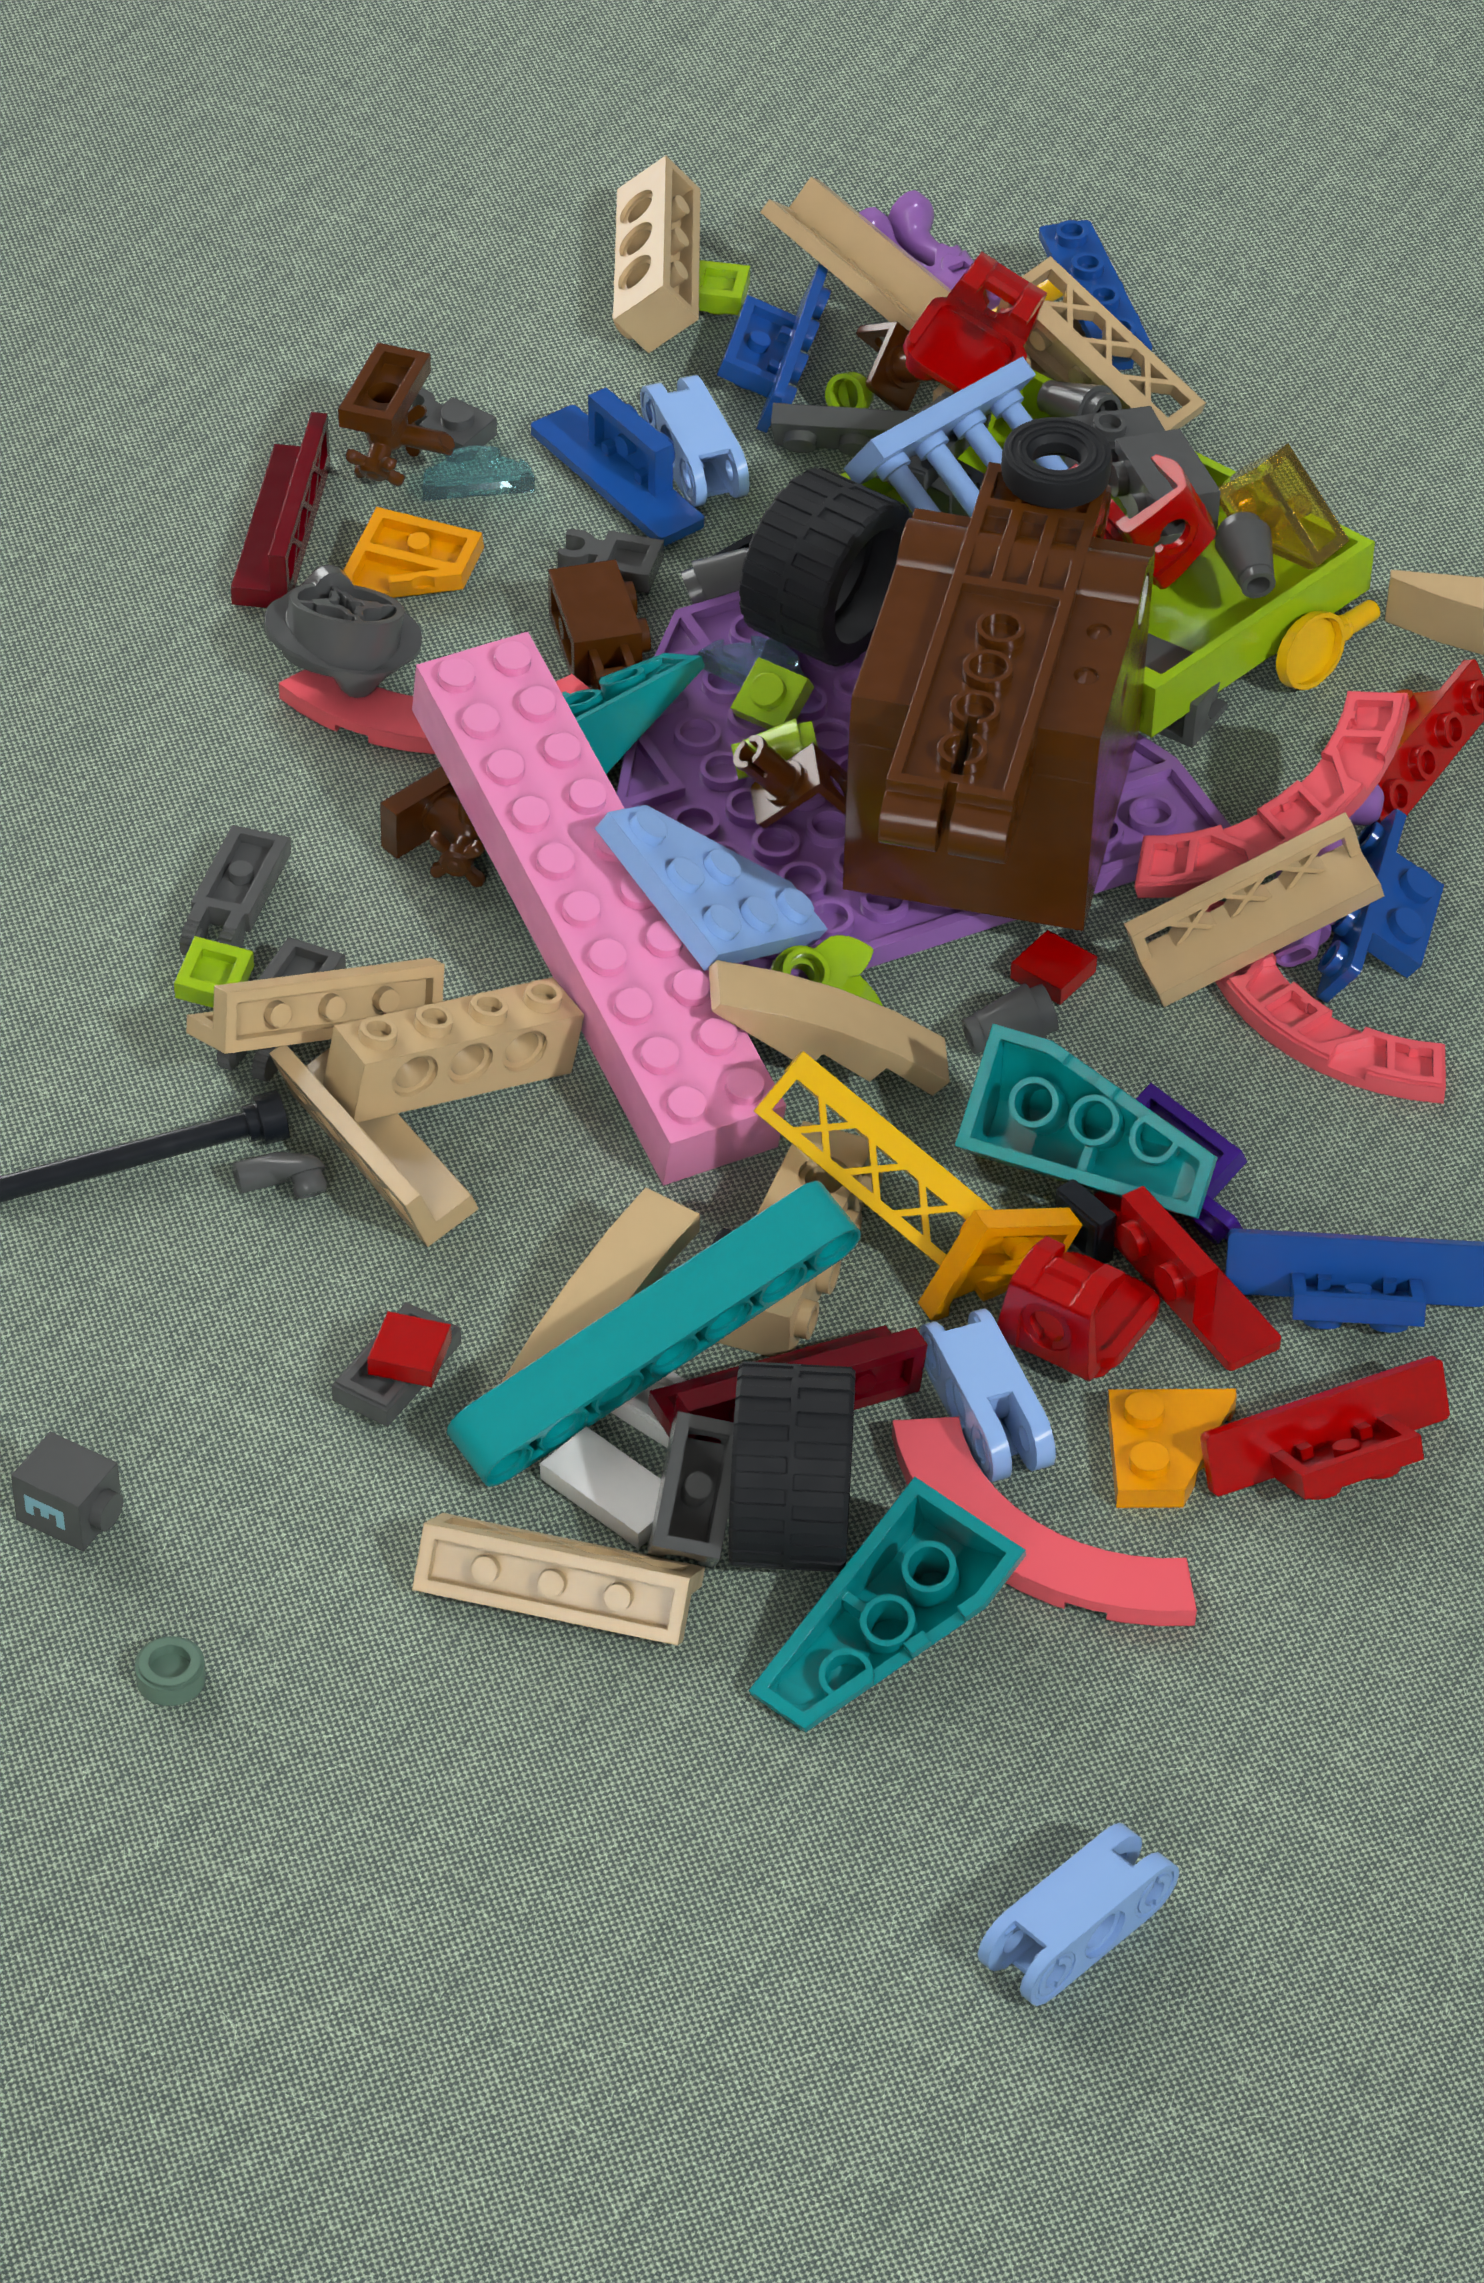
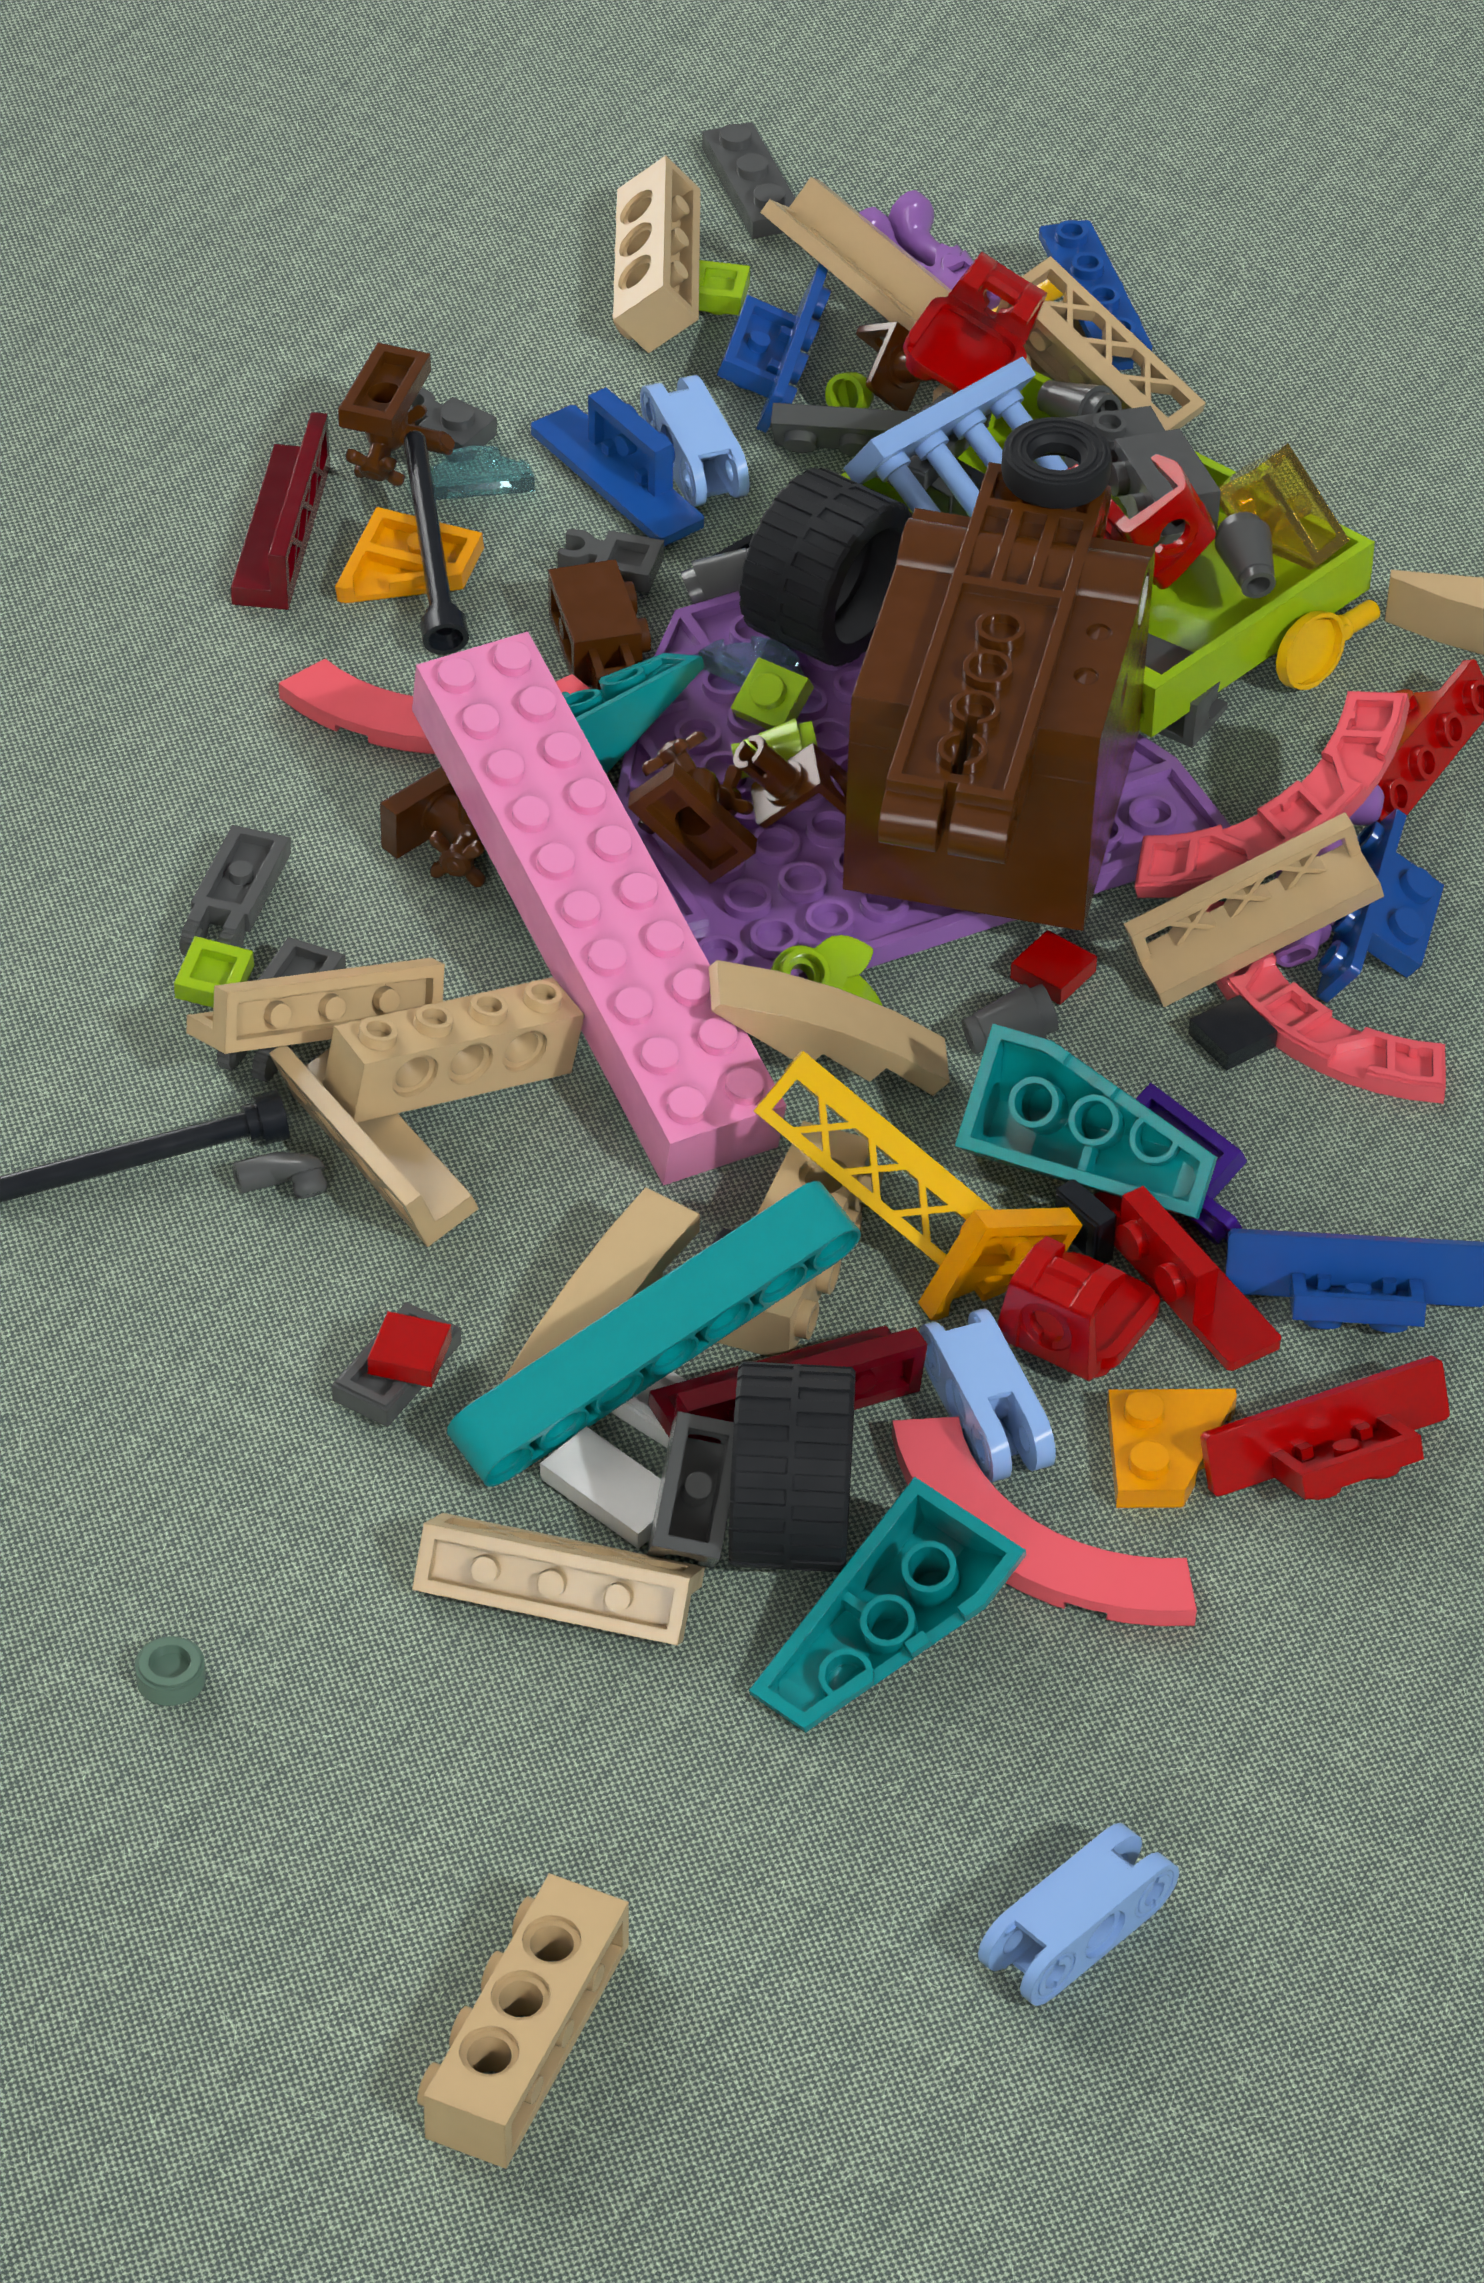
dark grey brick [11,1431,124,1552] -> none
dark grey piece [264,564,422,698] -> none
light blue plate [595,805,828,971] -> none
none -> black piece [404,431,469,655]
none -> tan brick [417,1873,629,2169]
none -> reddish brown piece [628,731,758,884]
none -> dark grey plate [702,122,795,239]
none -> black tile [1188,995,1277,1071]

